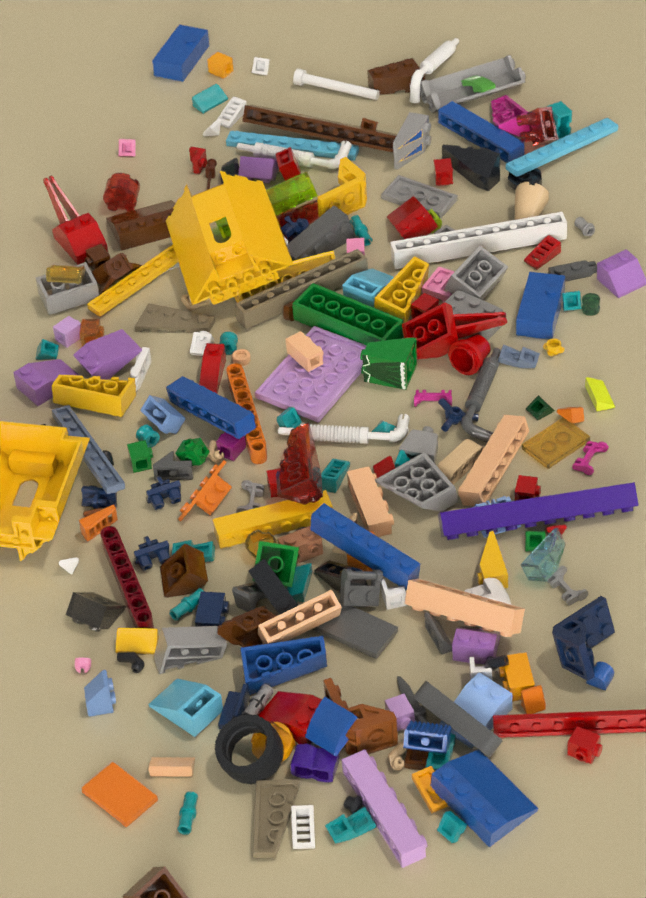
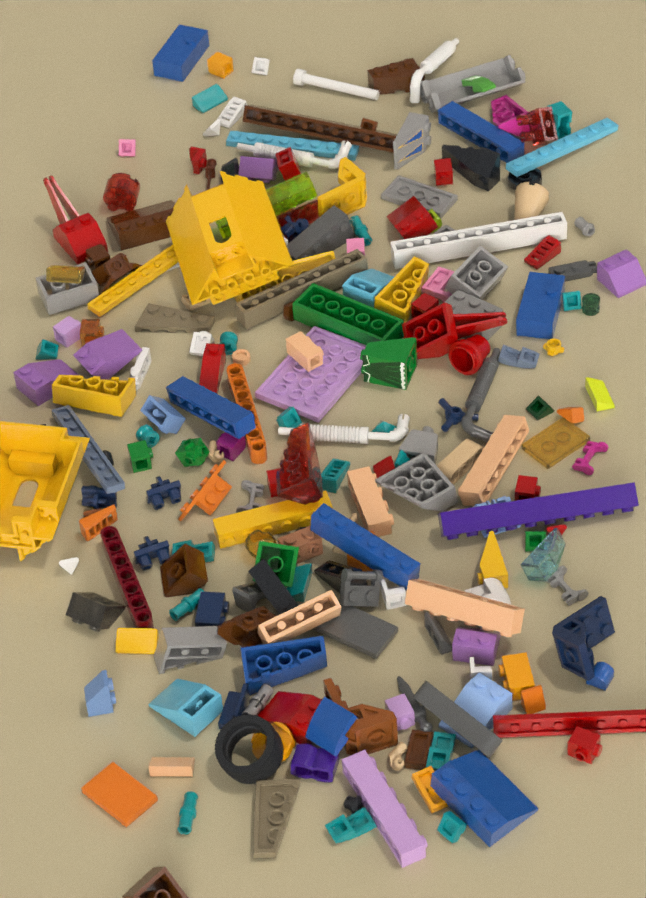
bright pink hinge [75,658,91,673] -> none
black arm [117,652,145,673] -> none
dark grey slope [153,451,194,481] -> none
white slope [291,805,315,849] -> none
blue brick [403,720,452,754] -> none
dark pink piece [414,390,452,407] -> none
black arm [484,655,509,671] -> none

